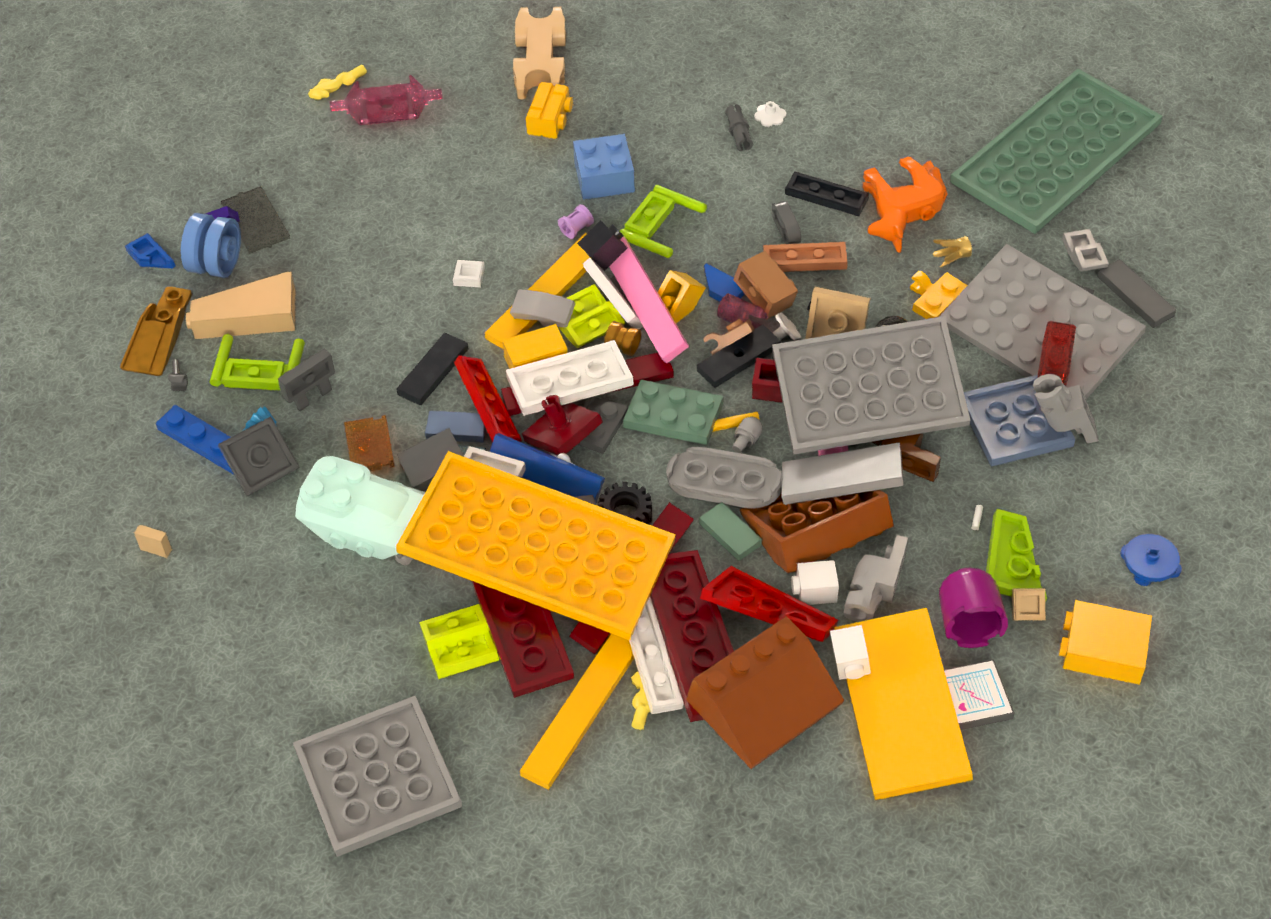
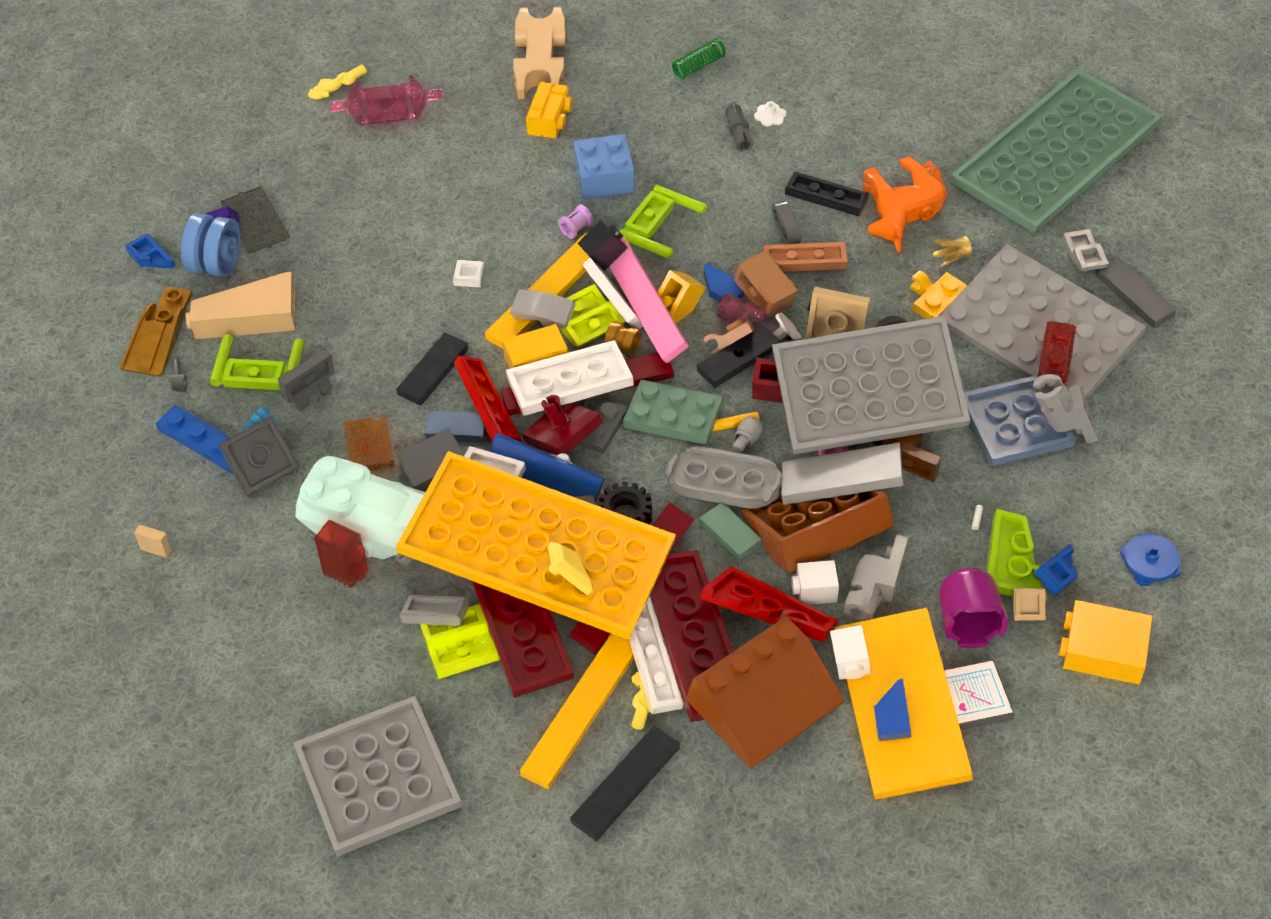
none -> clear red brick [314,520,369,588]
none -> light grey tile [400,595,470,626]
none -> light yellow piece [548,542,593,595]
none -> black tile [570,726,680,842]
none -> green piece [672,38,726,79]
none -> blue tile [874,679,912,741]
none -> blue tile [1034,544,1077,596]

